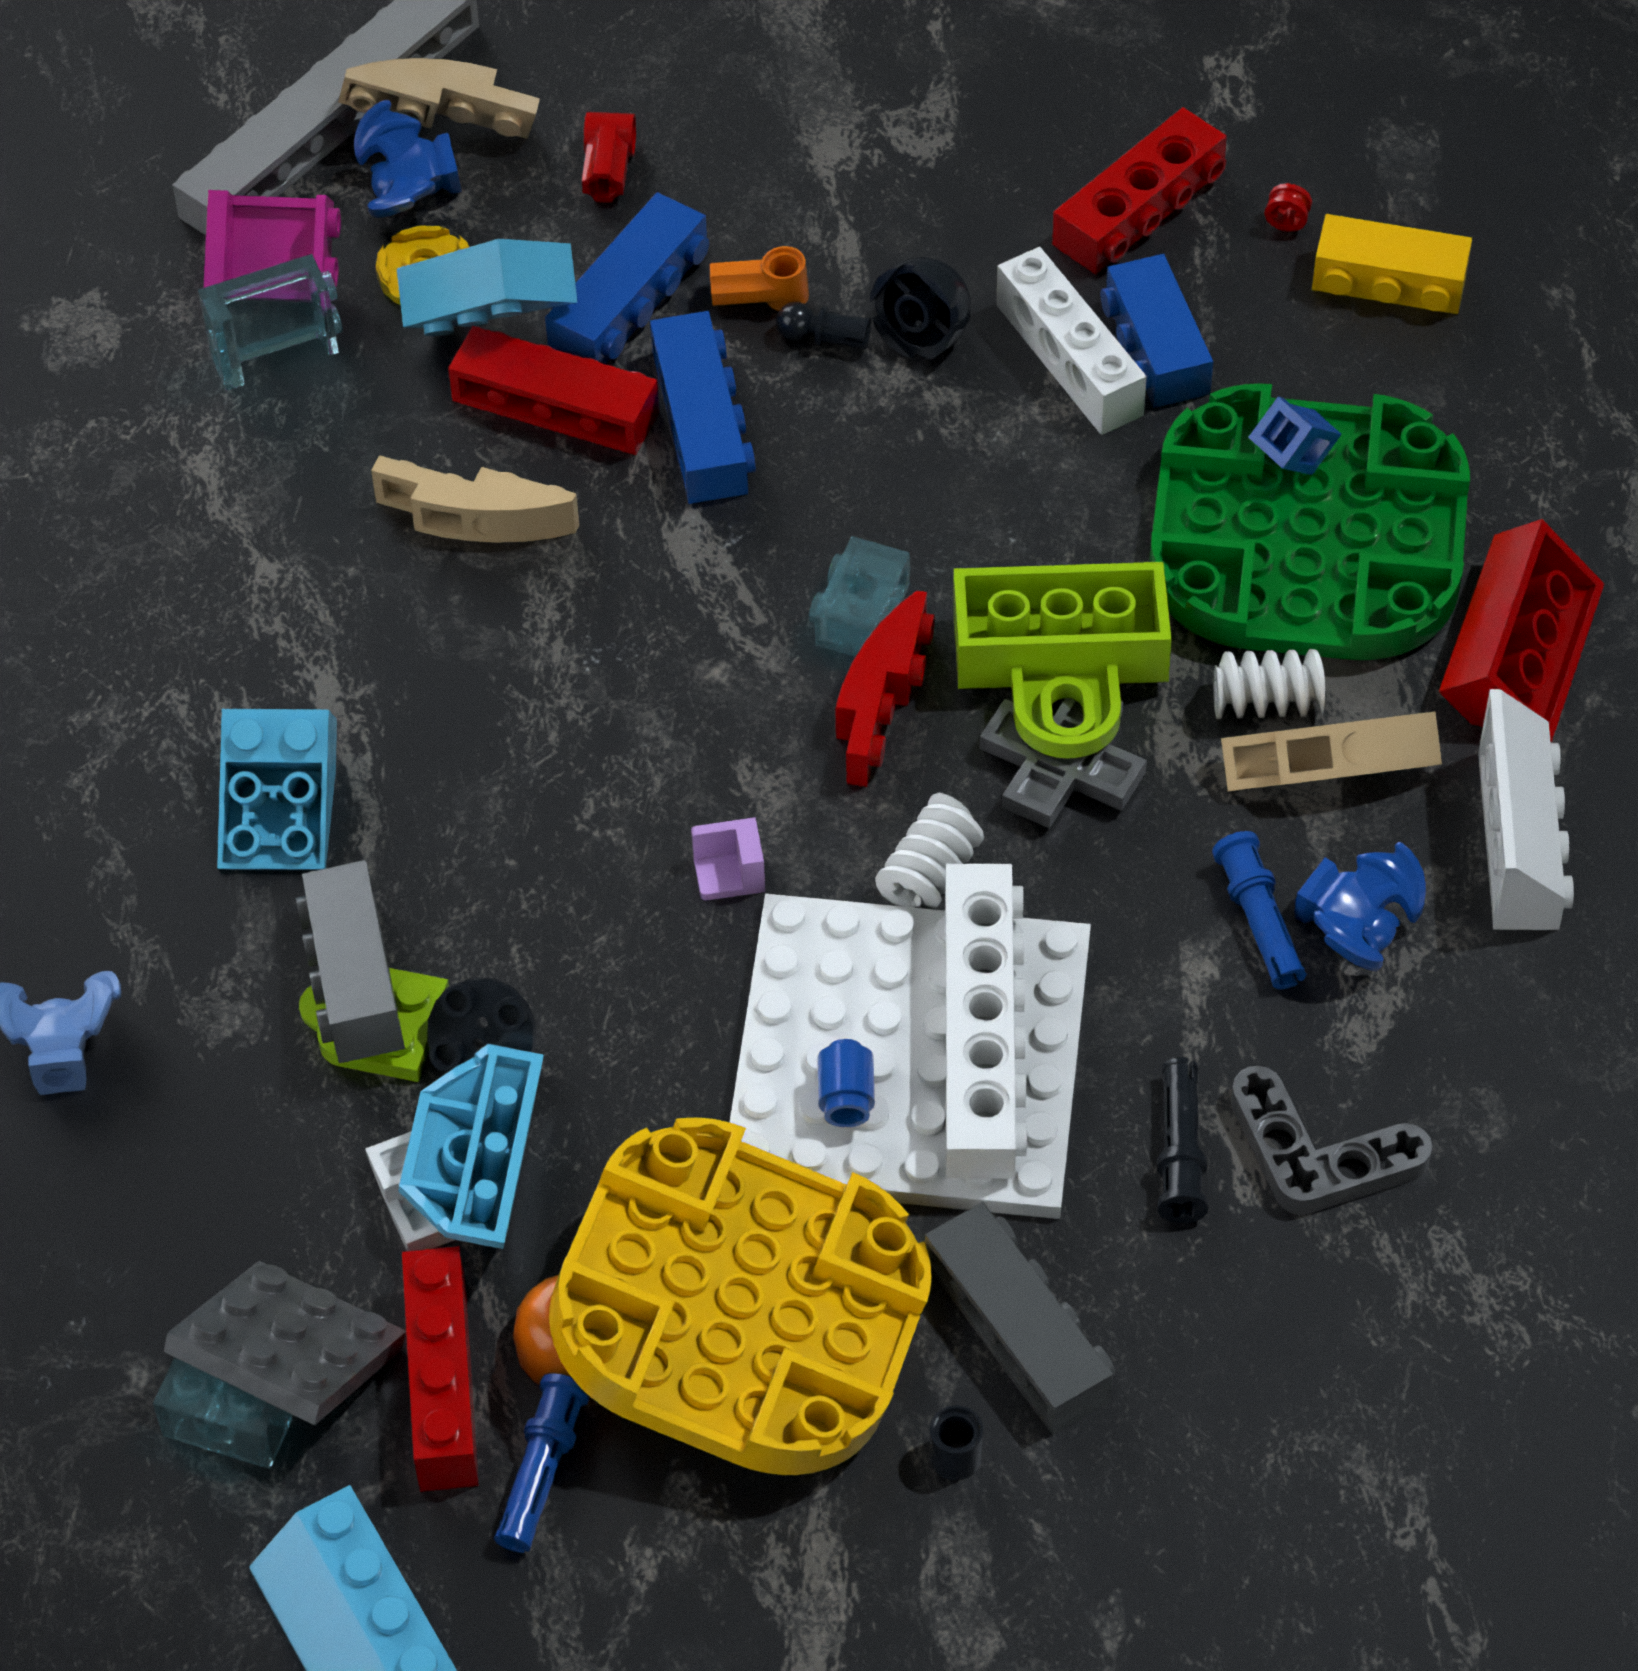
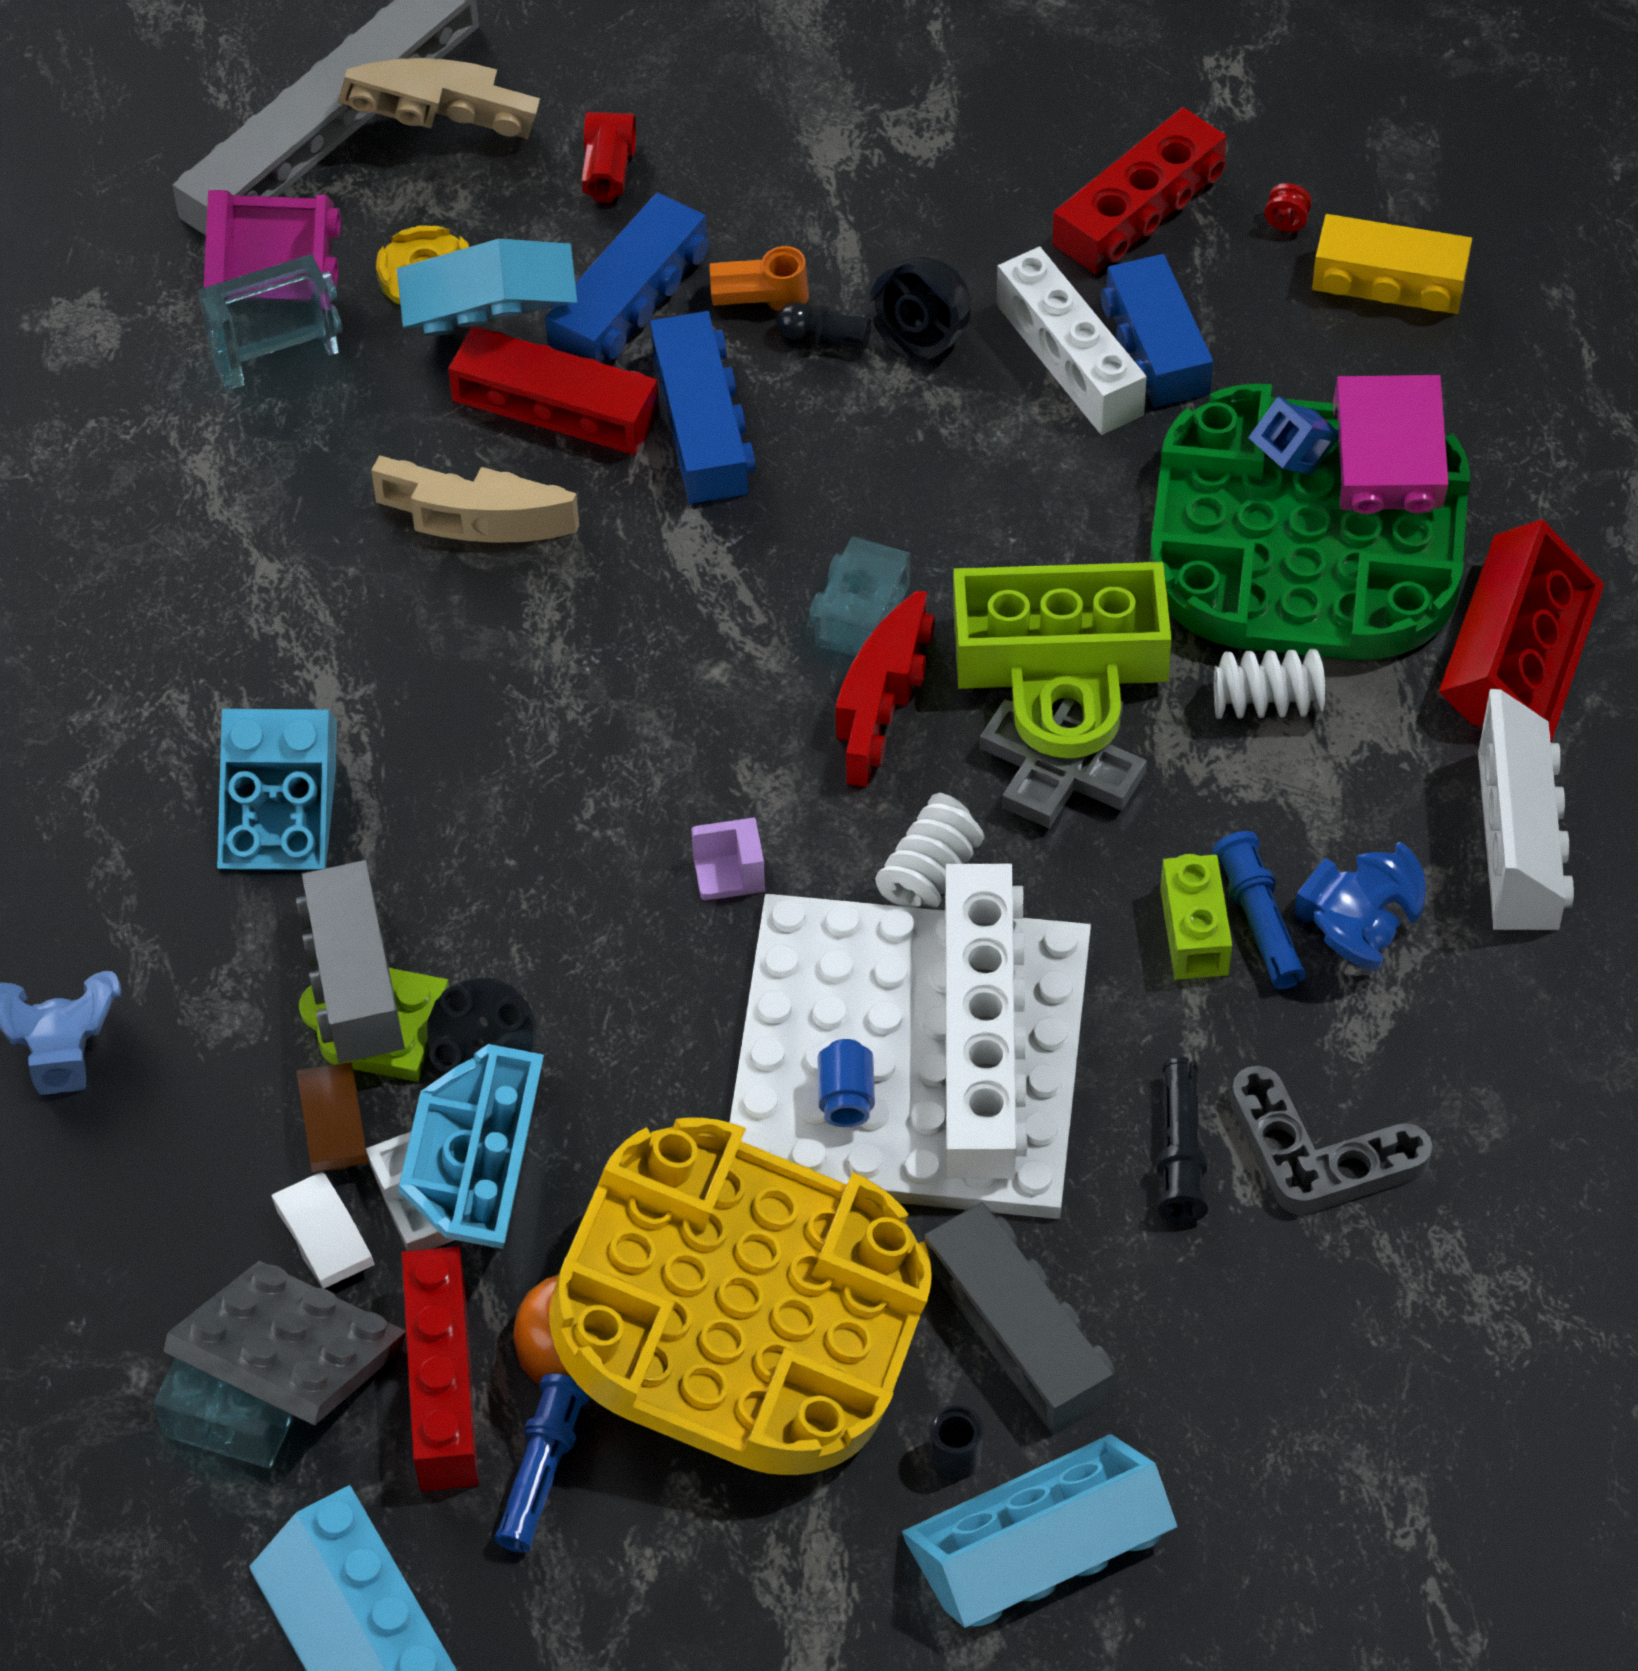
blue animal [354,100,462,218] -> none
tan slope [1221,711,1442,791] -> none
none -> white slope [271,1171,375,1289]
none -> reddish brown slope [296,1062,368,1172]
none -> medium azure slope [902,1434,1178,1628]
none -> lime brick [1160,854,1232,980]
none -> dark pink panel [1333,375,1448,514]

